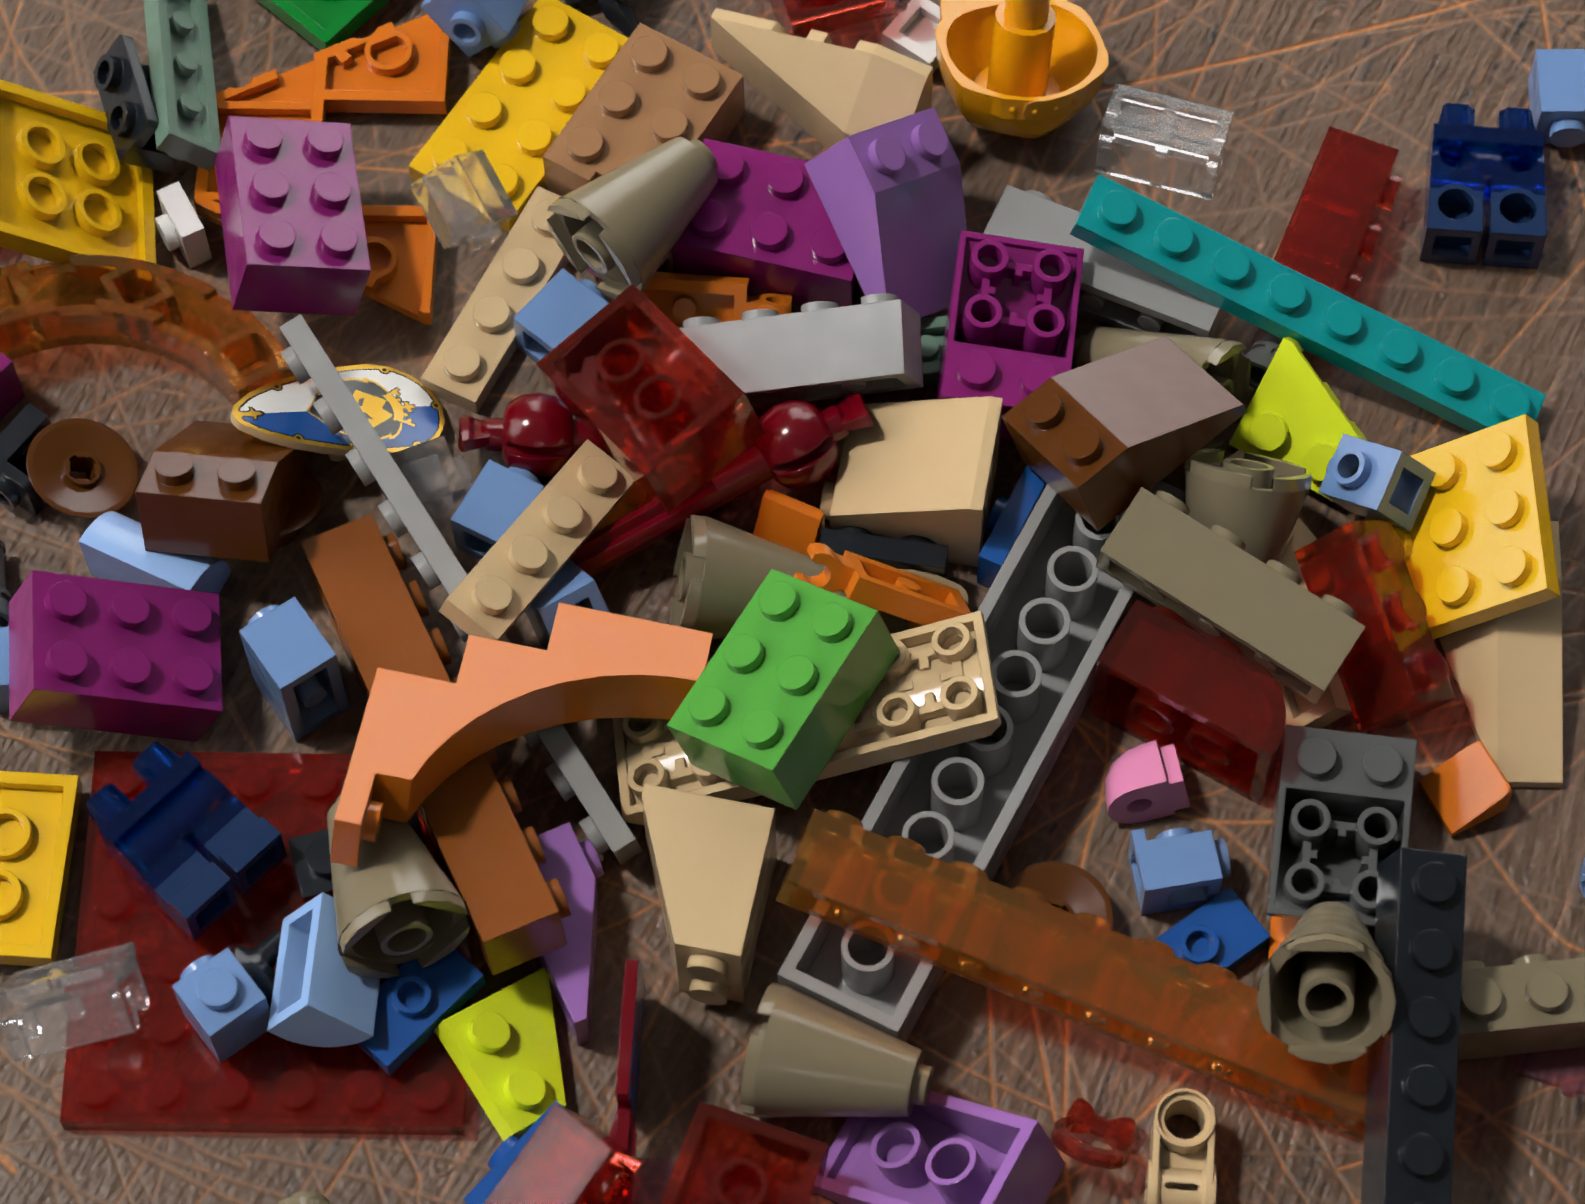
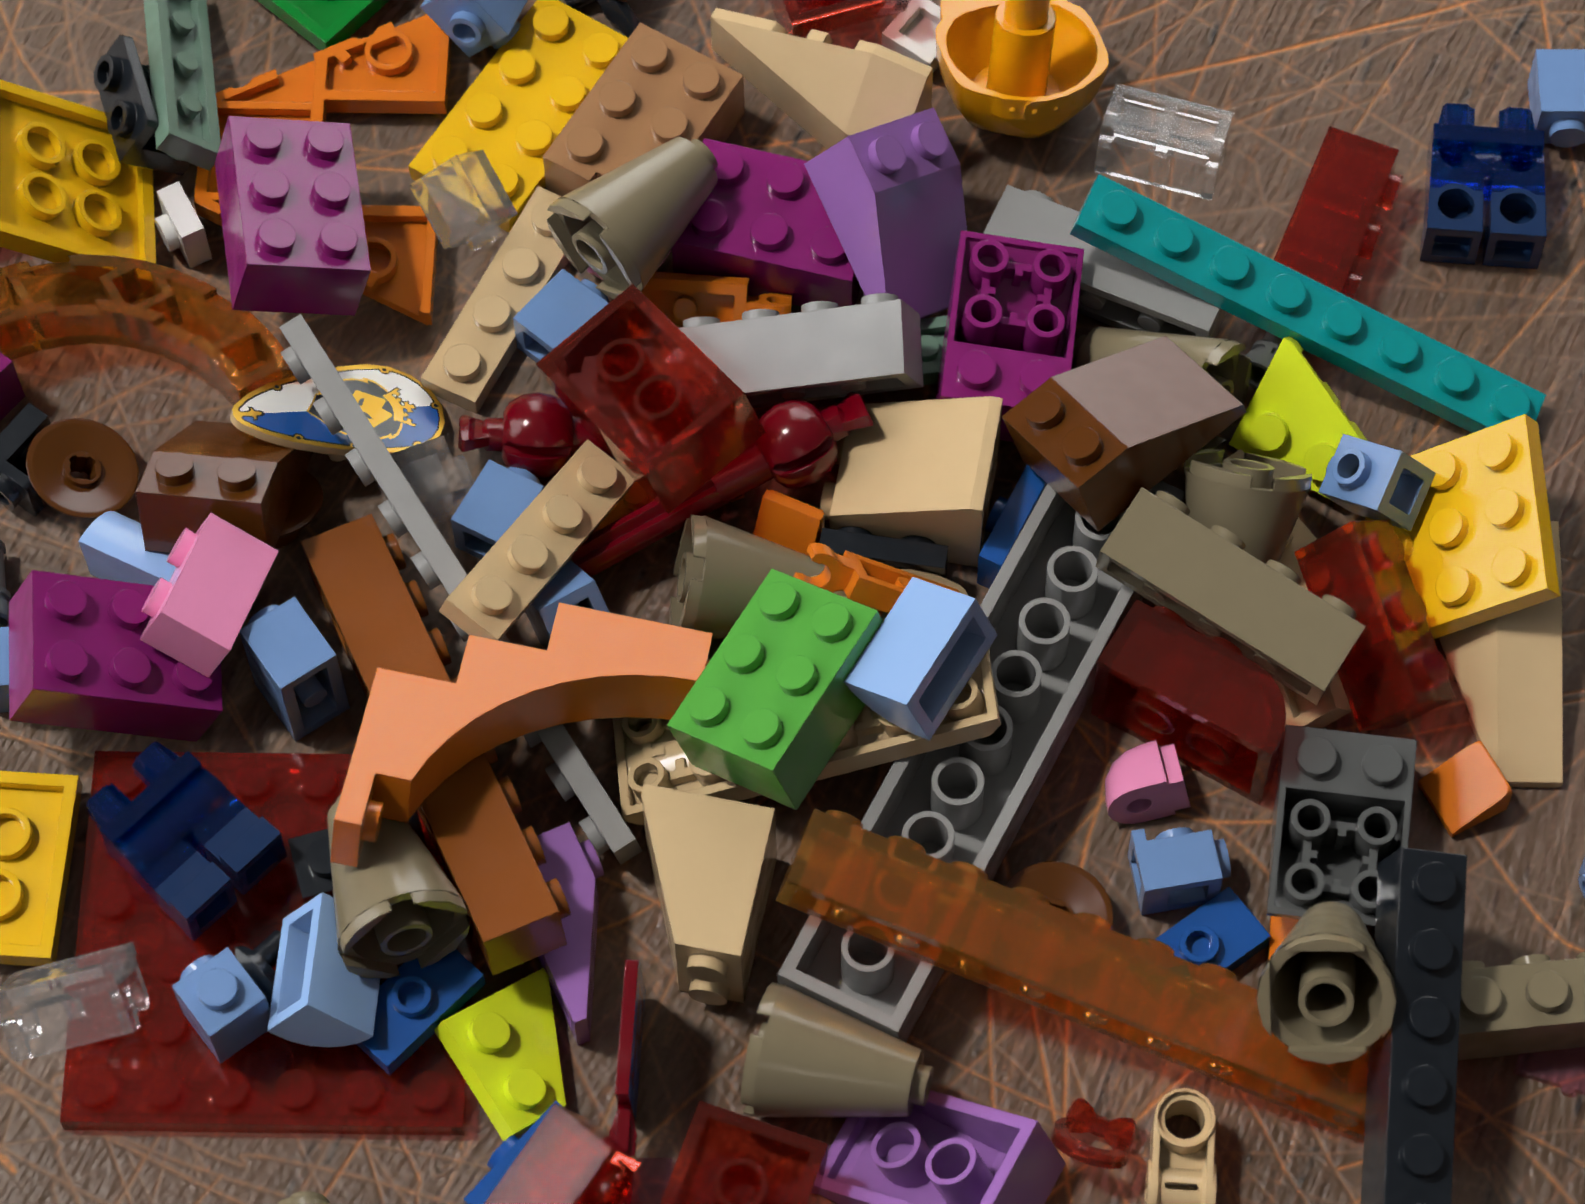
none -> bright pink brick [140,513,279,678]
none -> light blue brick [844,577,997,740]

